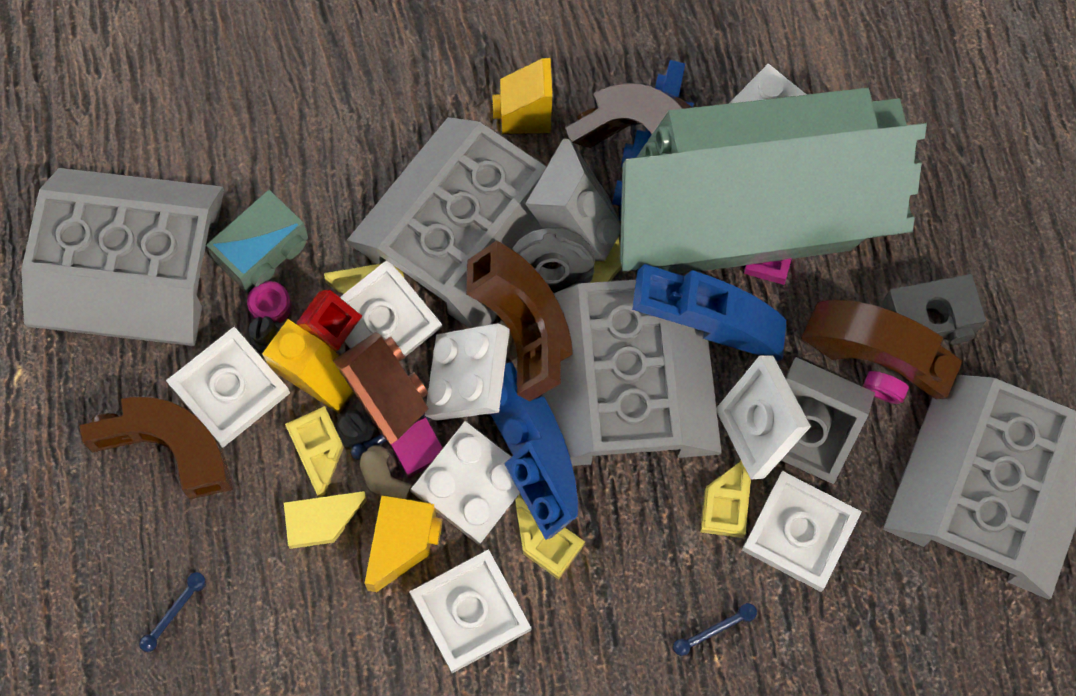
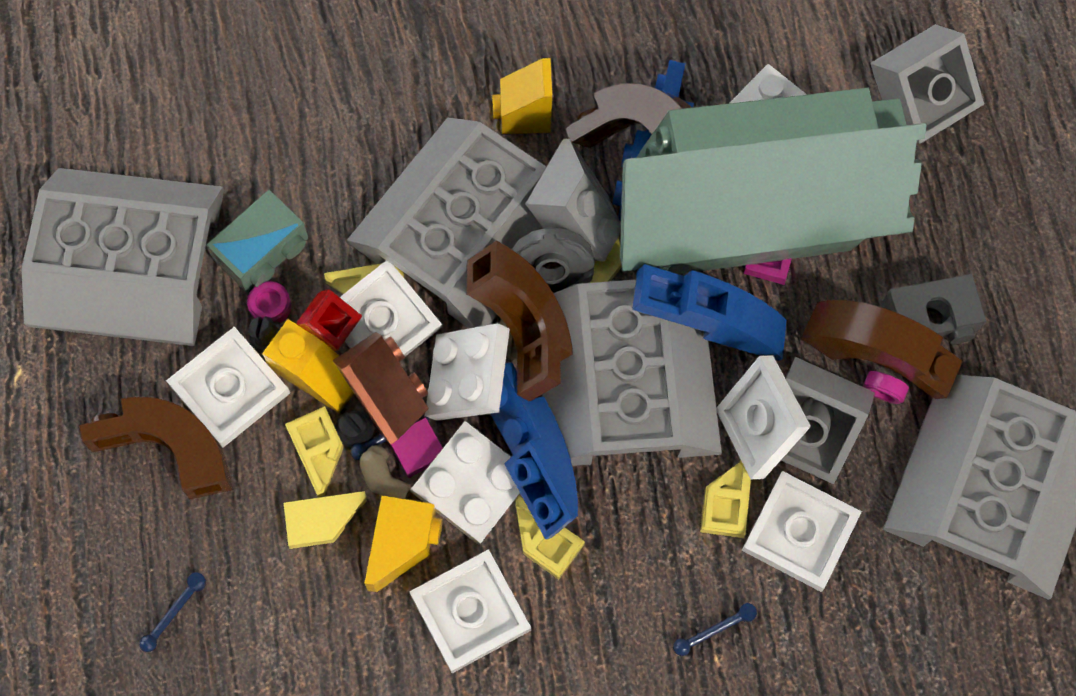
none -> light grey slope [870,24,984,144]

